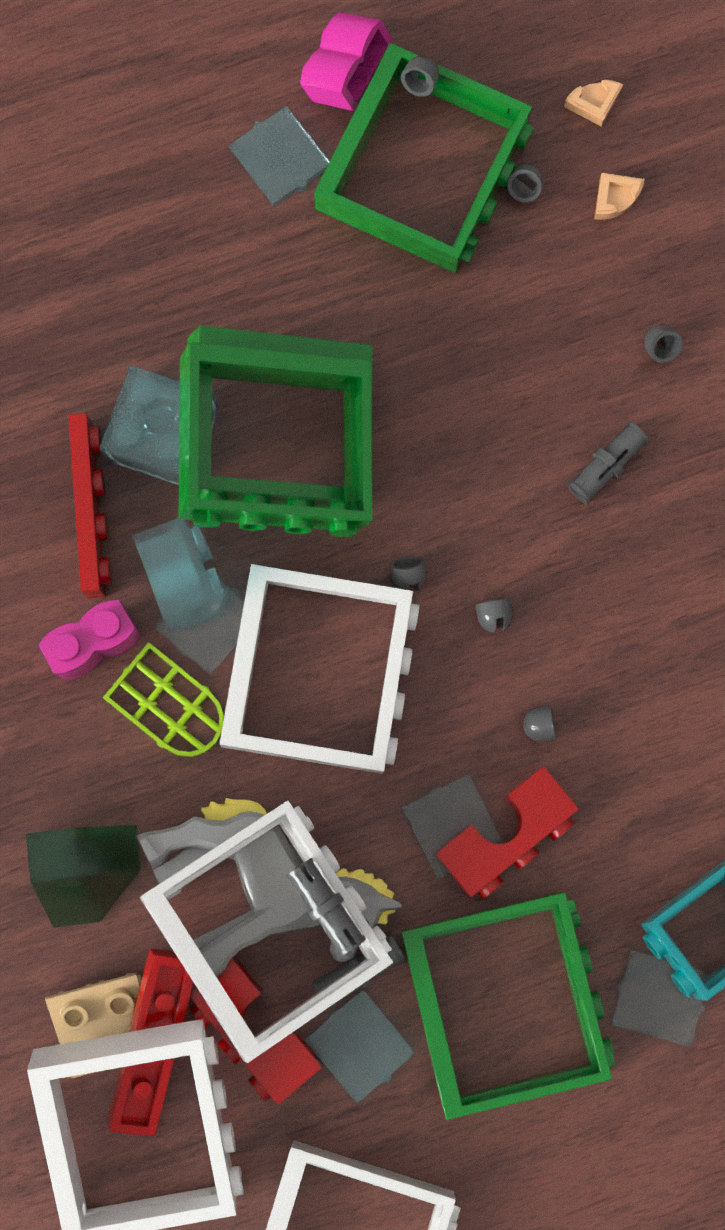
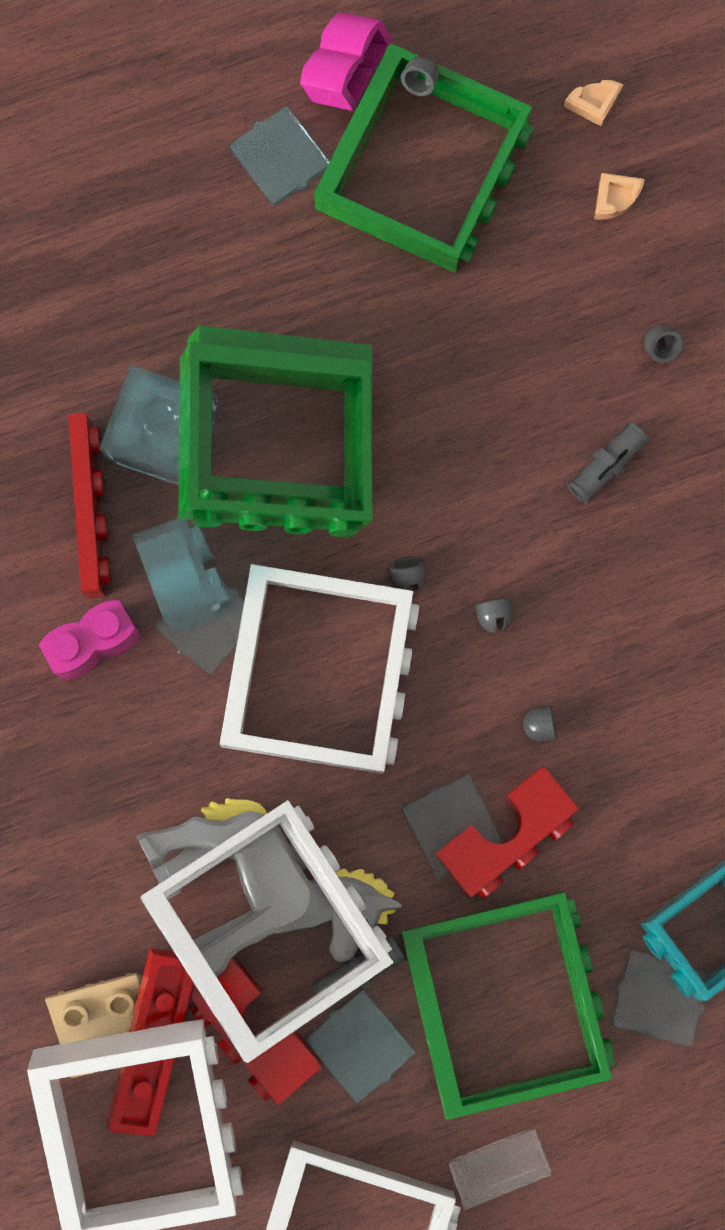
clear green slope [26,825,141,928] -> none
lime window [103,642,224,757] -> none
dark grey pin [286,858,366,957] -> none
dark grey hinge [507,163,544,203] -> none
none -> clear tile [447,1127,553,1210]

